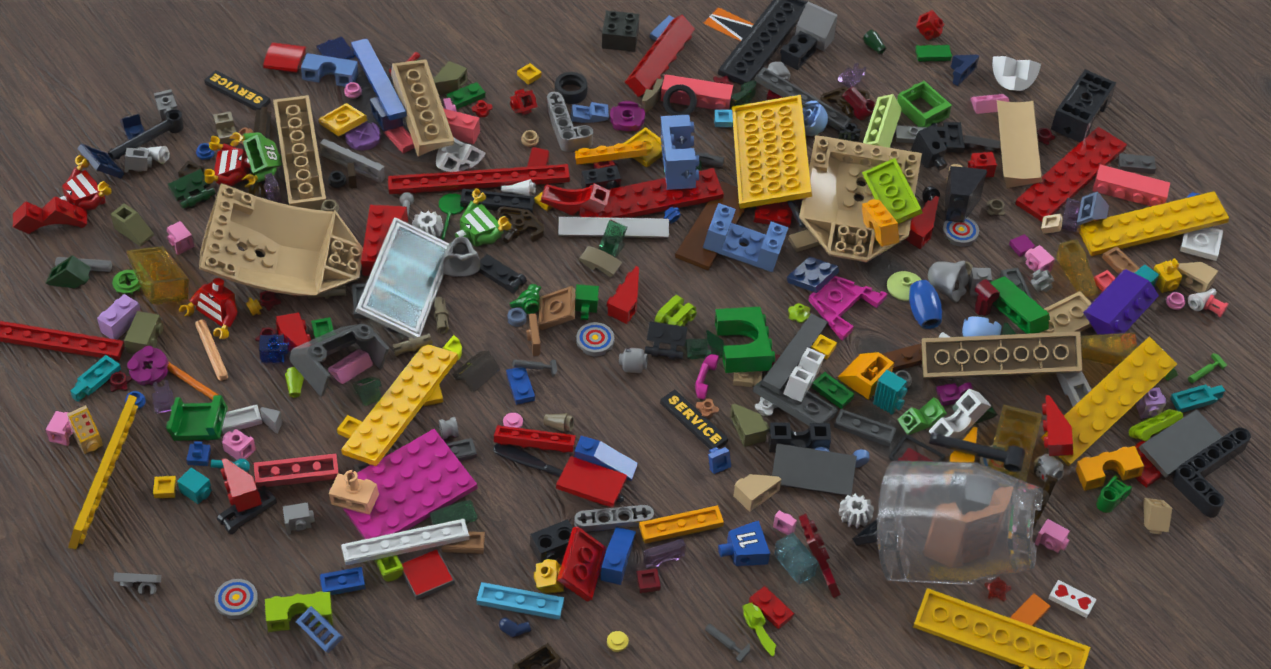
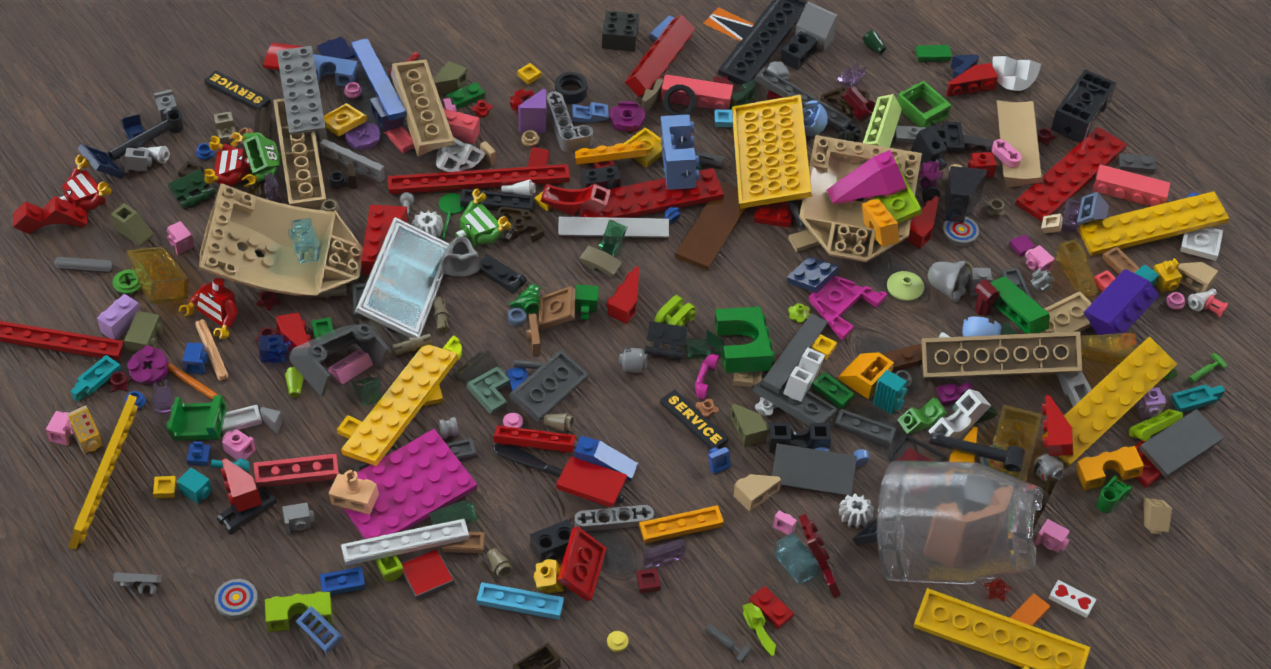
dark green slope [46,255,91,289] -> none
yellow plate [246,298,262,316] -> none
dark blue arm [499,618,531,637] -> none
light grey tile [576,322,614,356] -> none
blue slope [601,527,636,585] -> none
medium blue plate [703,203,788,272] -> none
blue torso [718,521,770,566] -> none
blue piece [909,280,942,329] -> none
red brick [916,10,944,41] -> none
bright pink slope [971,94,1009,114] -> none
black beam [1172,427,1251,518] -> none
none -> blue brick [183,342,207,374]
none -> light grey bracket [277,46,327,141]
none -> clear light blue brick [288,218,321,263]
none -> sand green plate [466,366,510,415]
none -> tan tile [480,141,496,166]
none -> dark tan cone [487,548,513,579]
none -> dark grey tile [509,349,589,422]
none -> medium lavender slope [518,89,546,133]
none -> dark pink wedge [827,150,907,205]
none -> magenta hips [918,161,943,189]
none -> red slope [946,63,998,97]
none -> bright pink beam [991,139,1022,168]

